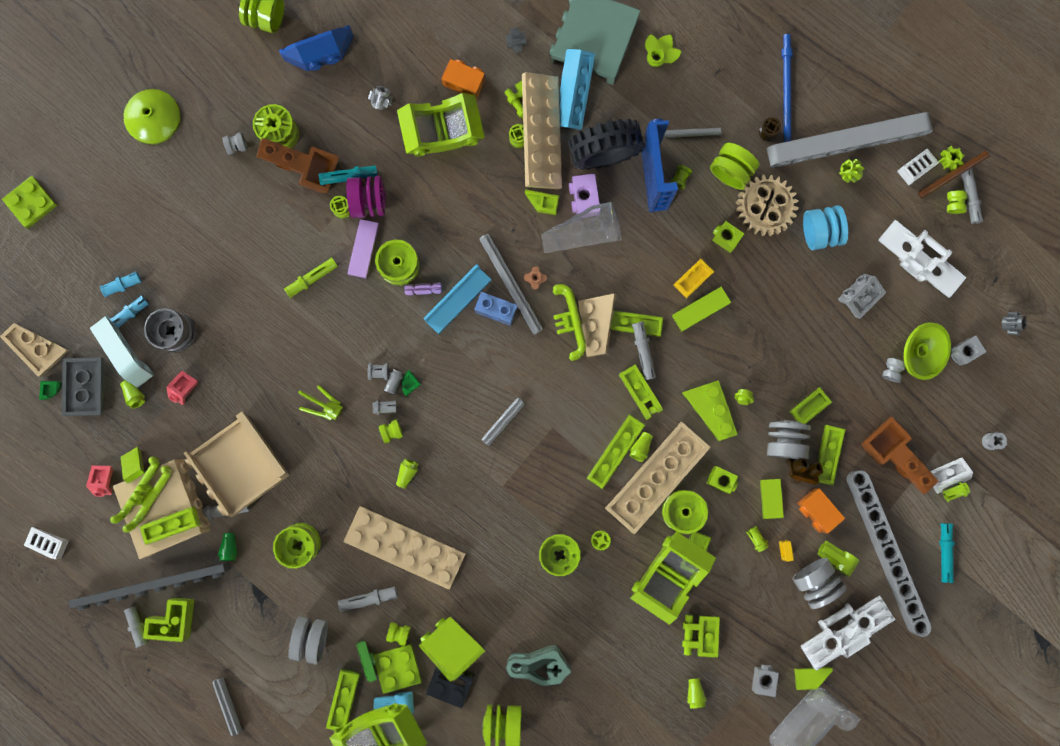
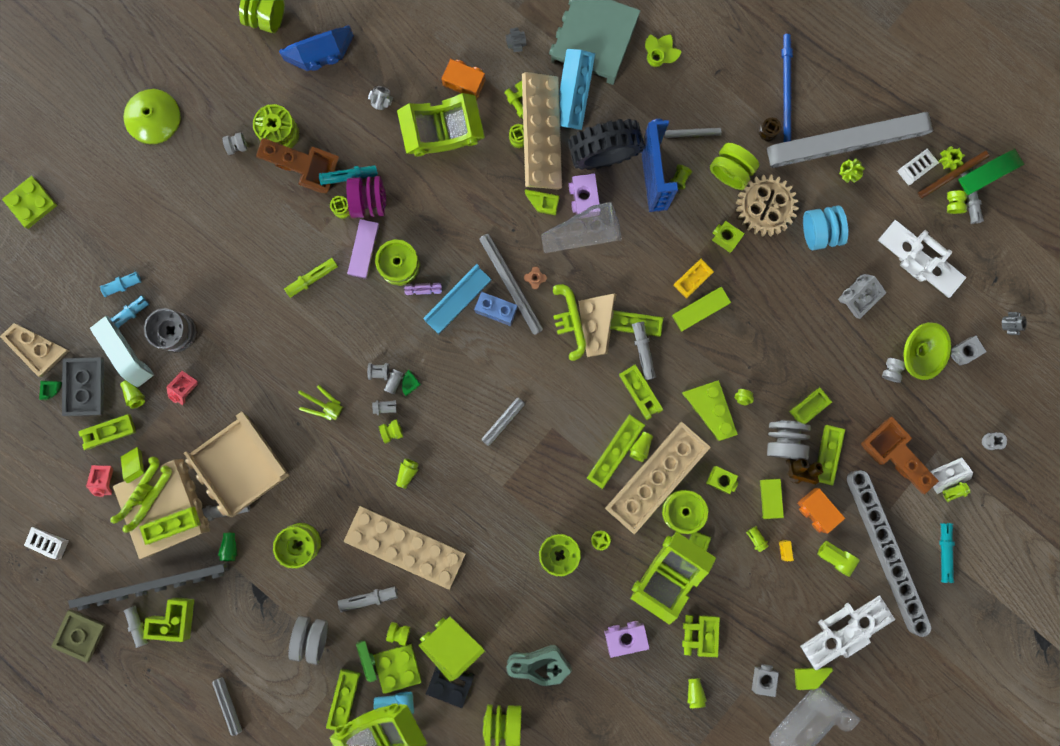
light grey wheel [792,558,847,609] -> none
none -> olive plate [51,609,106,663]
none -> lime plate [78,414,136,450]
none -> lavender brick [604,621,649,657]
none -> green slope [958,149,1025,195]

